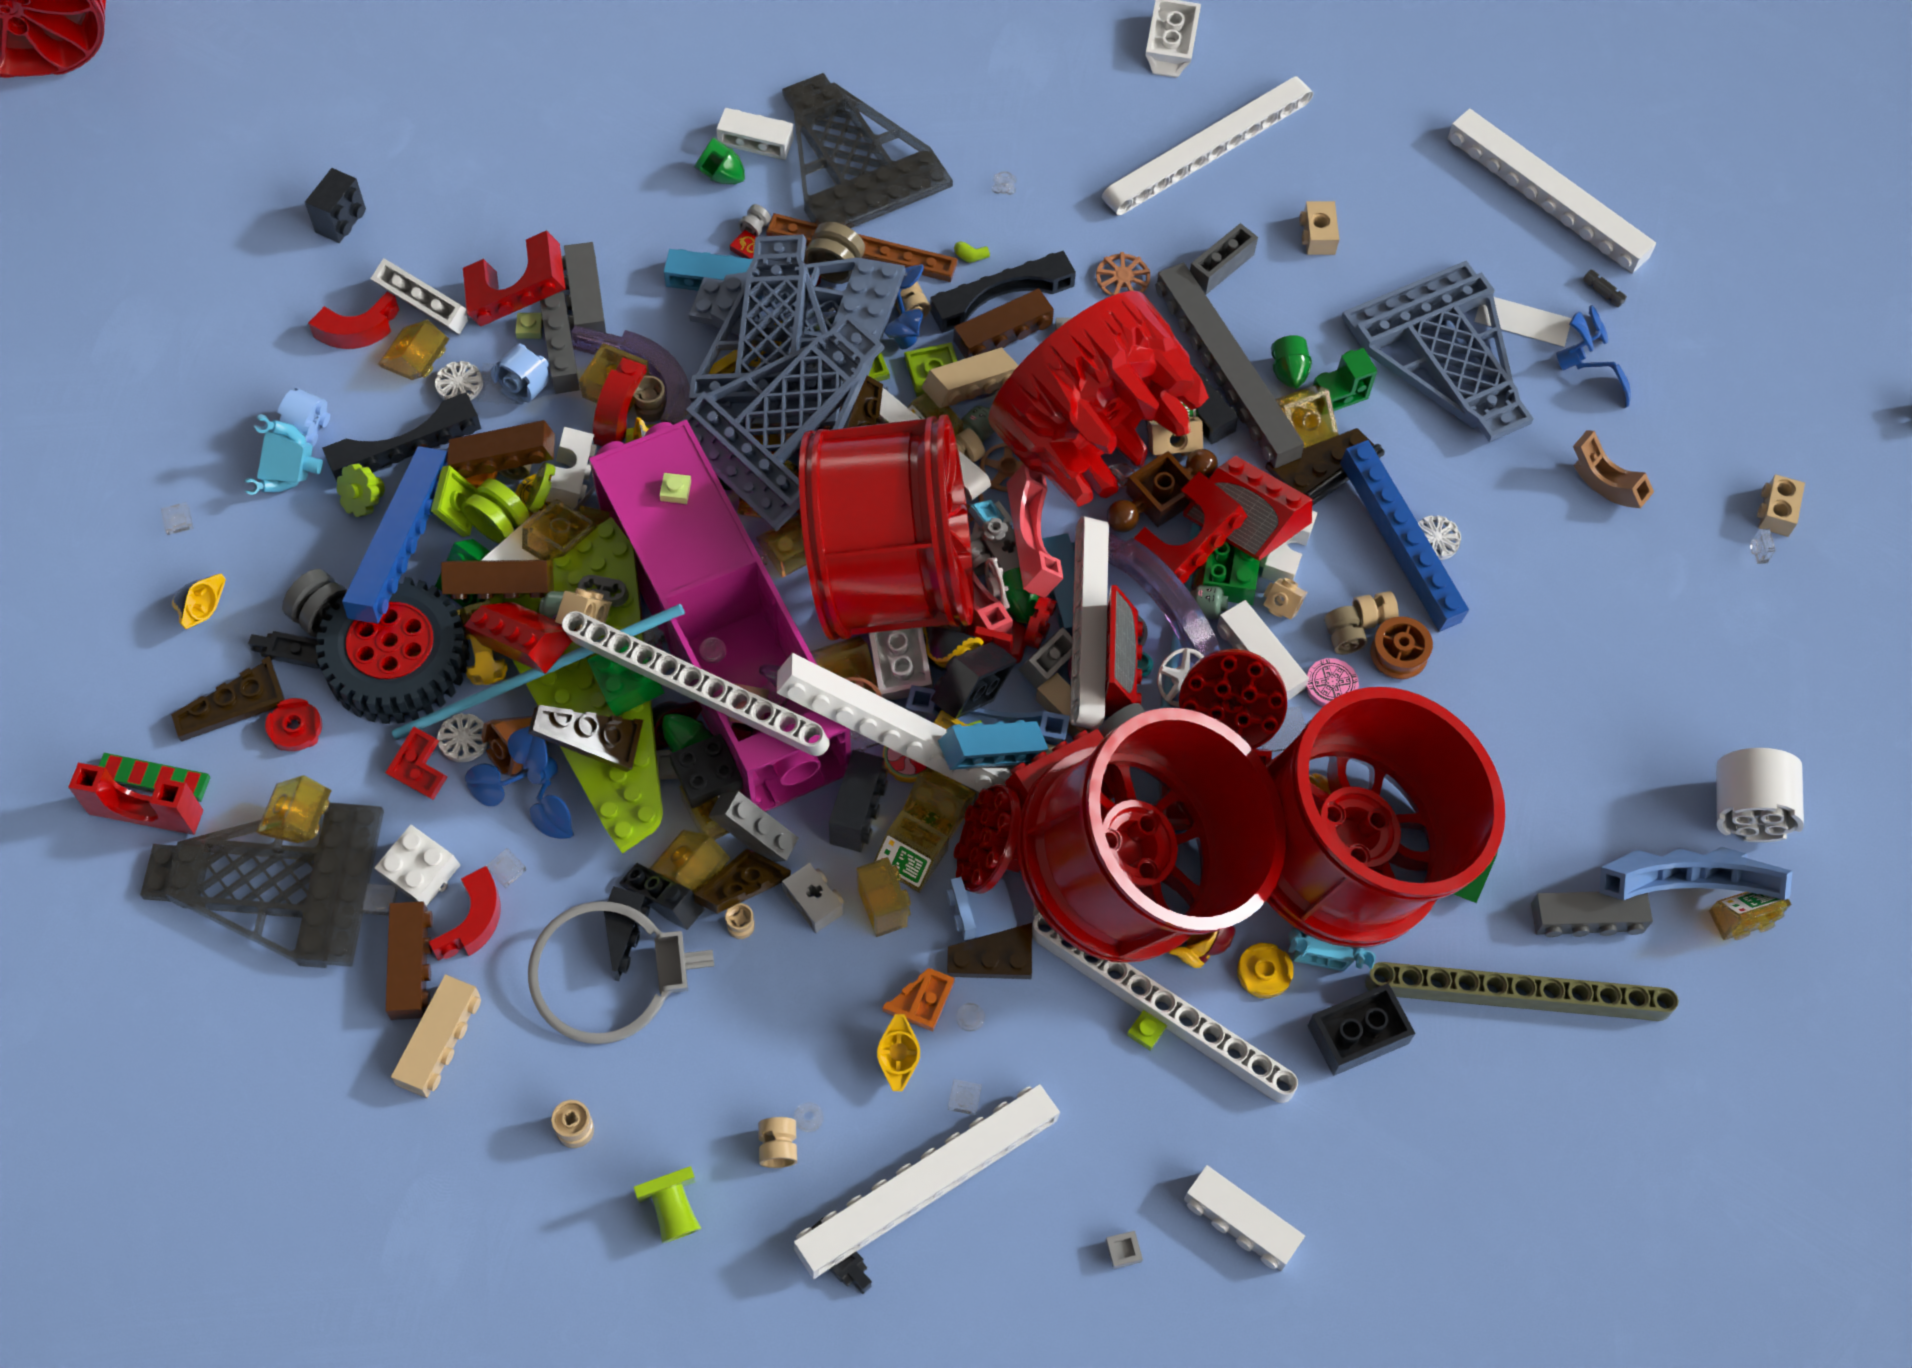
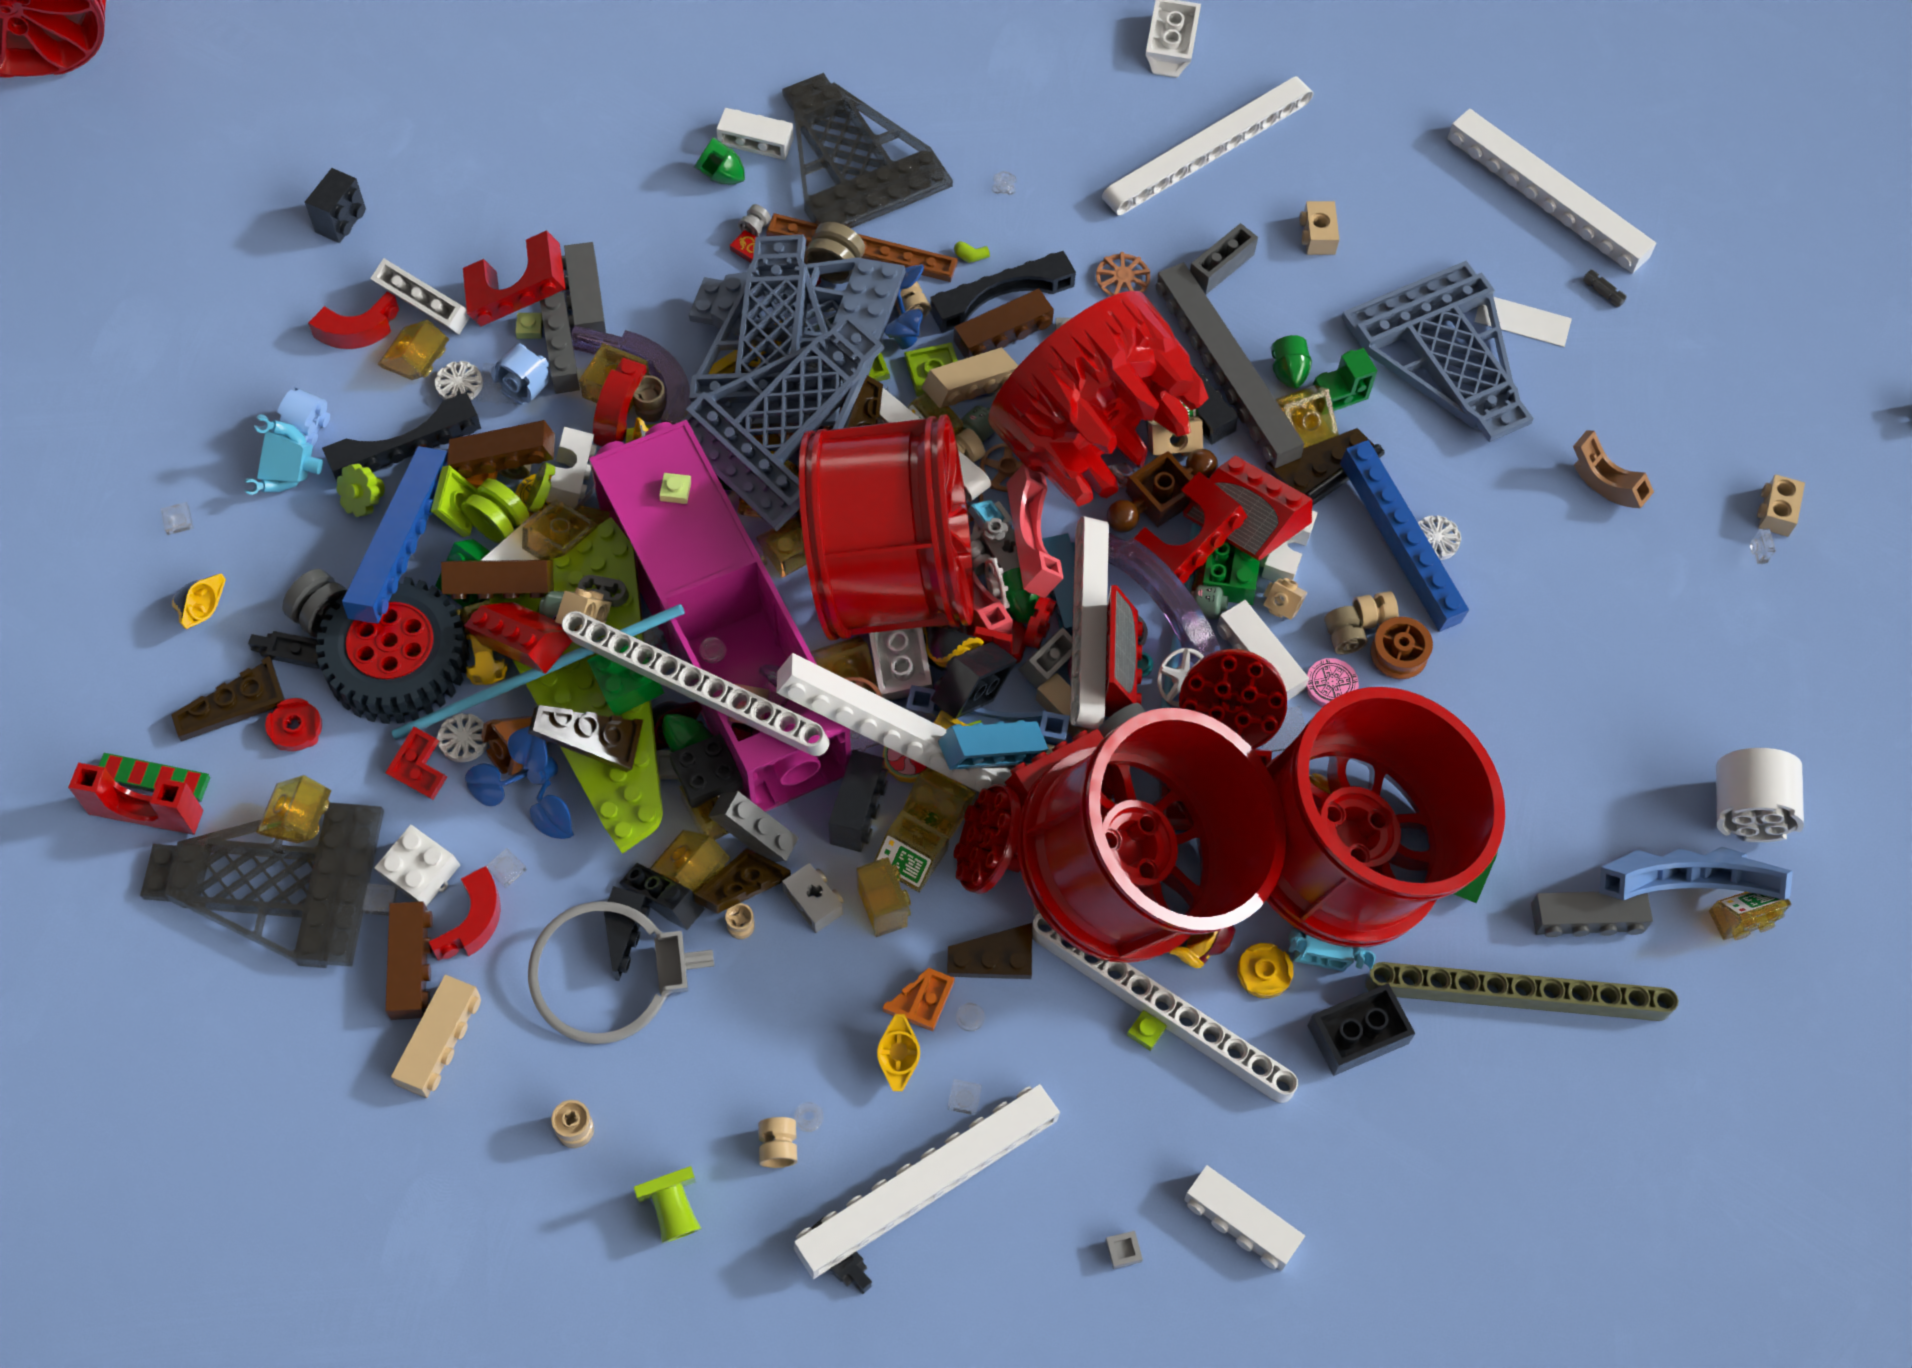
dark azure brick [664,249,762,299] -> none
light blue bracket [946,877,1017,942] -> none
blue plant [1556,305,1631,408] -> none

